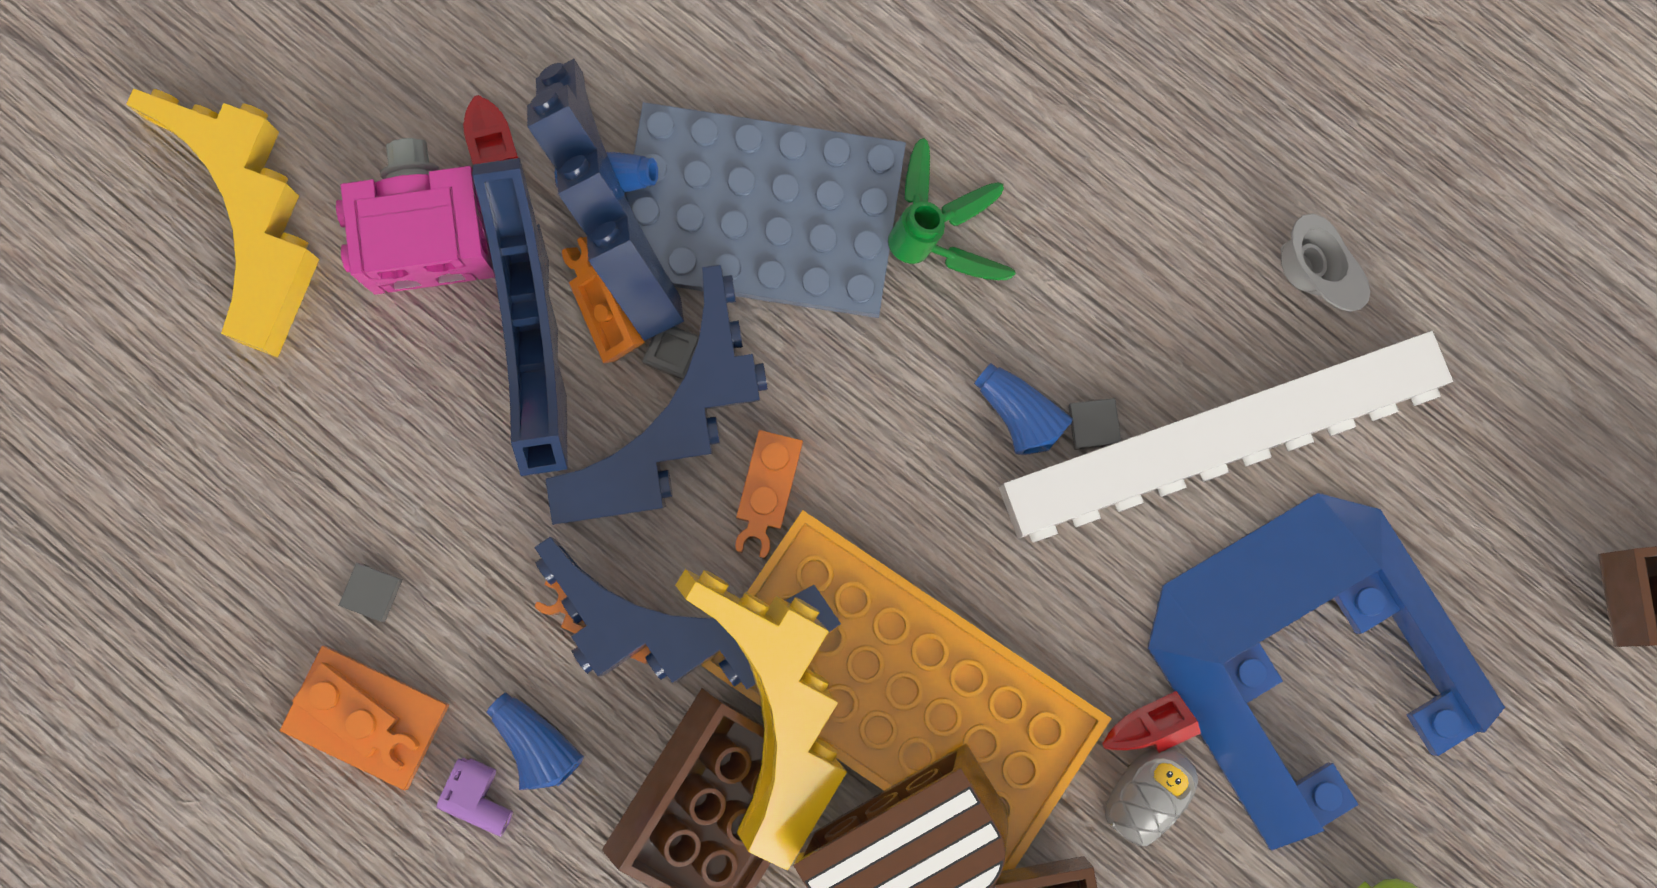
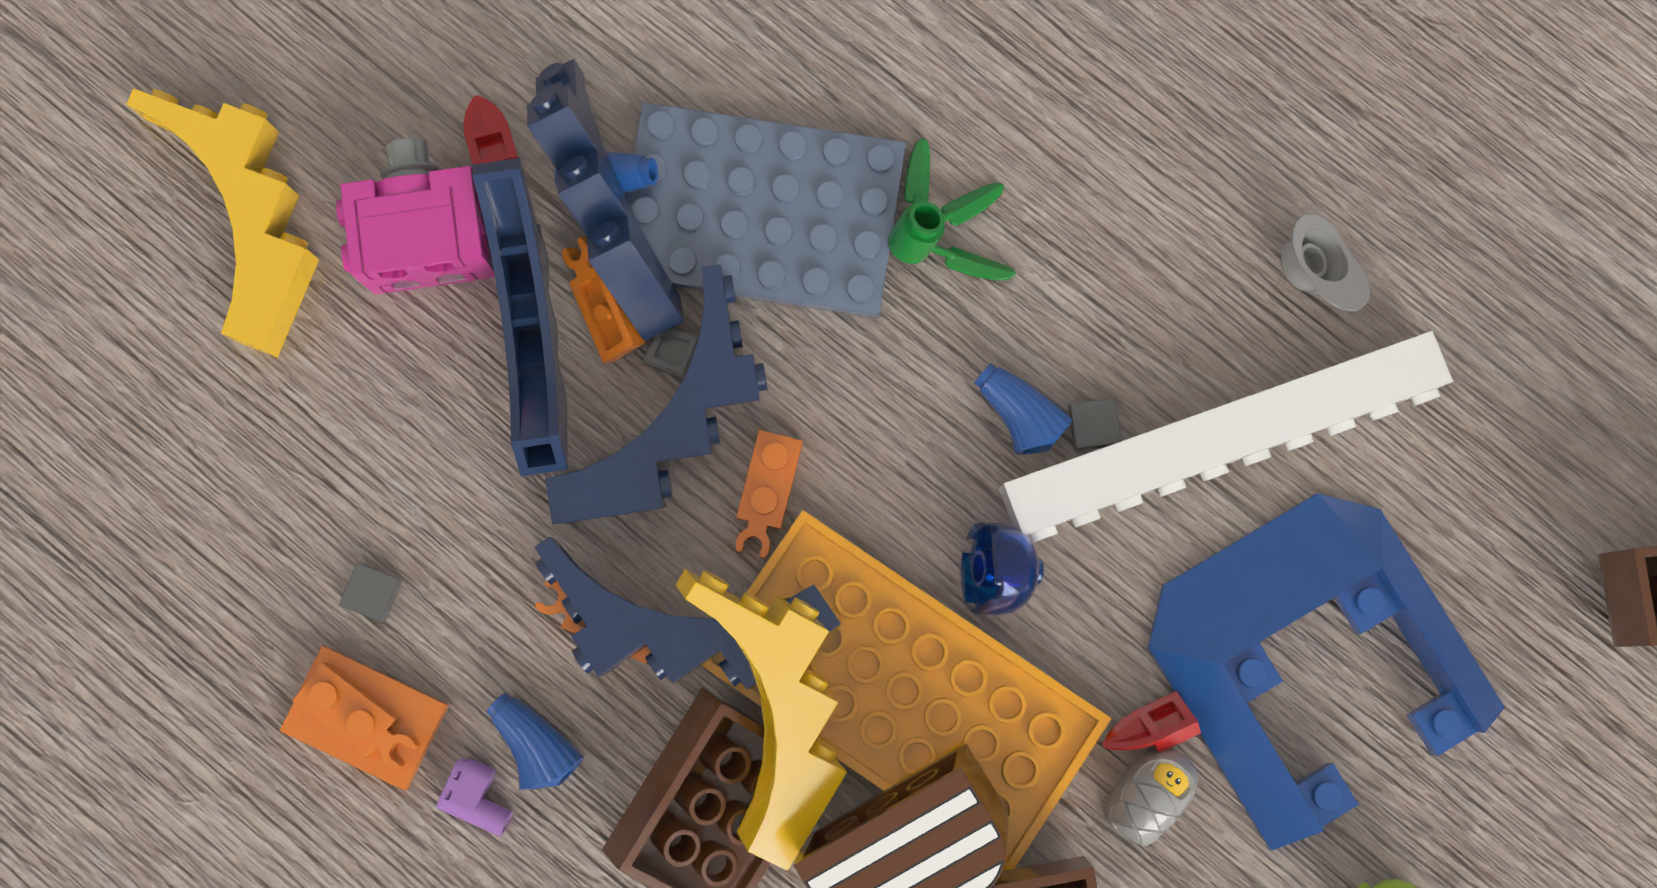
none -> clear blue cylinder [961,522,1044,615]

